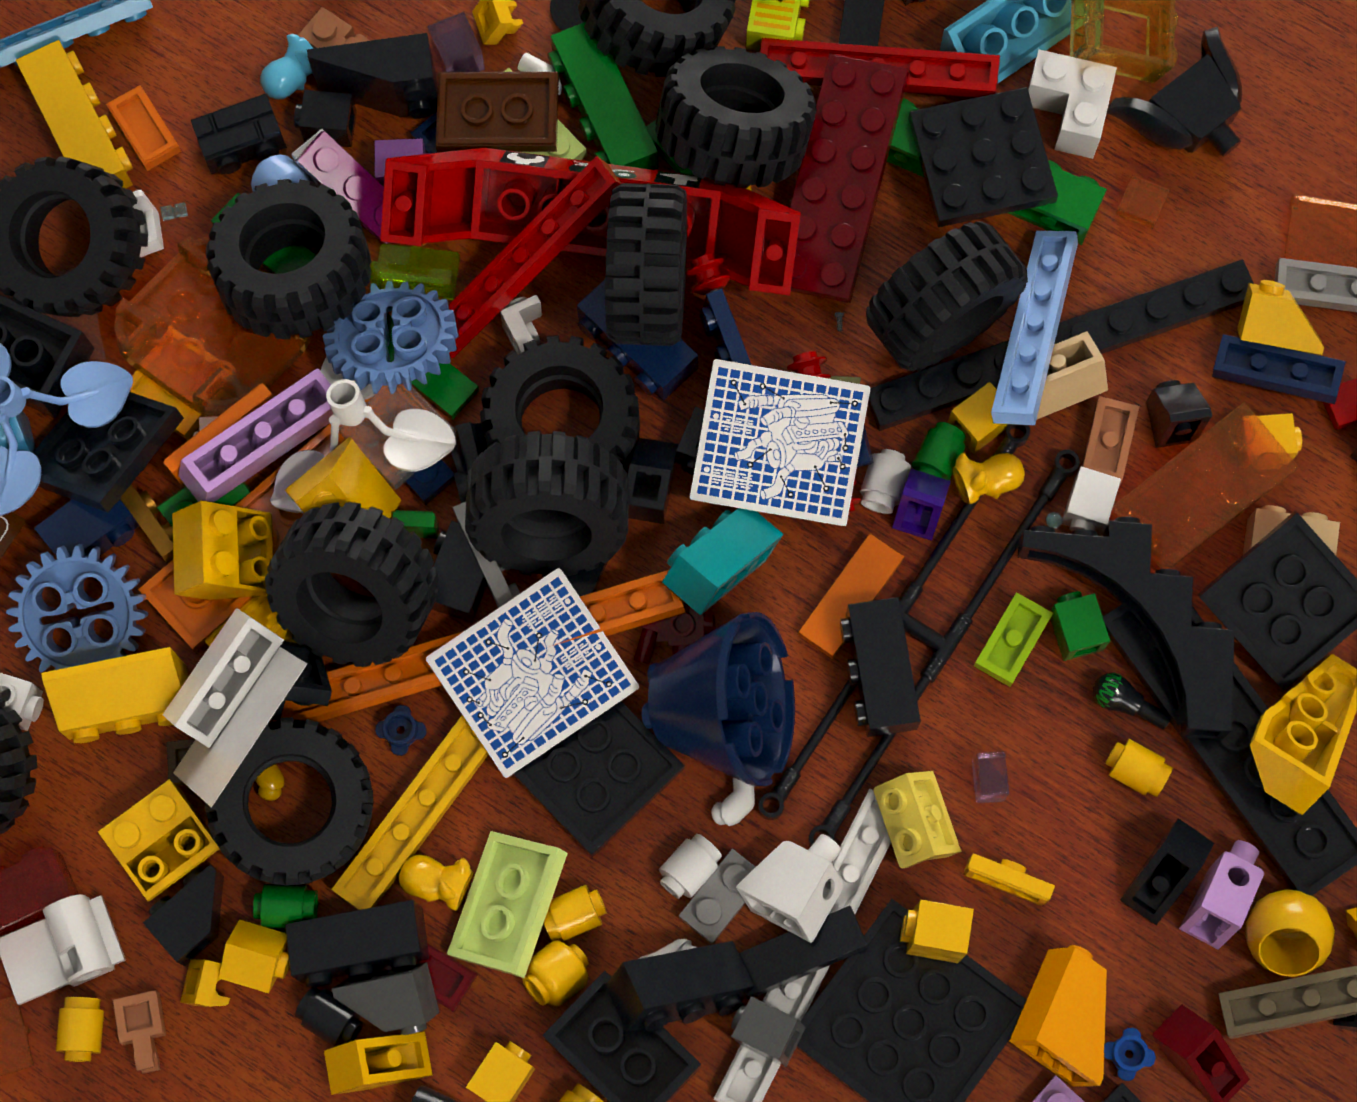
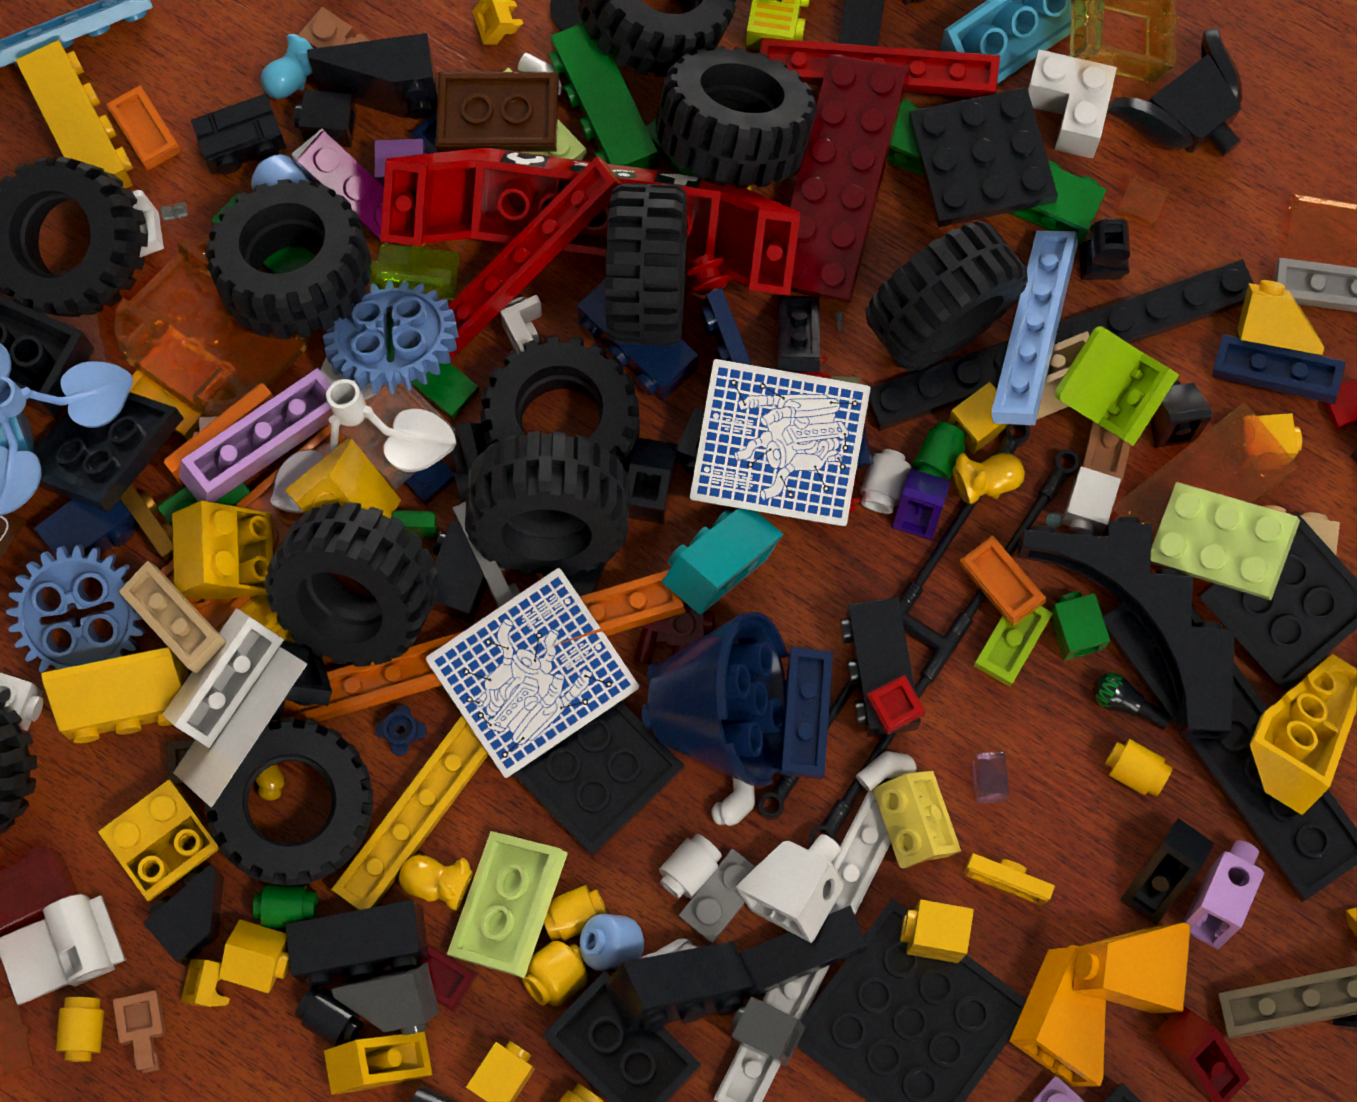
brick [427,12,485,72] -> none
orange tile [798,534,904,659] -> none
blue plate [1104,1028,1156,1081] -> none
yellow helmet [1245,889,1335,977] -> none
none -> tan plate [119,561,226,674]
none -> light blue head [579,914,644,972]
none -> black tile [777,295,820,373]
none -> dark blue plate [779,647,833,779]
none -> white arm [856,751,917,792]
none -> red tile [866,675,926,735]
none -> orange tile [960,535,1046,627]
none -> lime bracket [1055,326,1179,446]
none -> light orange slope [1073,923,1191,1014]
none -> black leg [1079,218,1130,280]
none -> yellowish green plate [1151,482,1300,600]

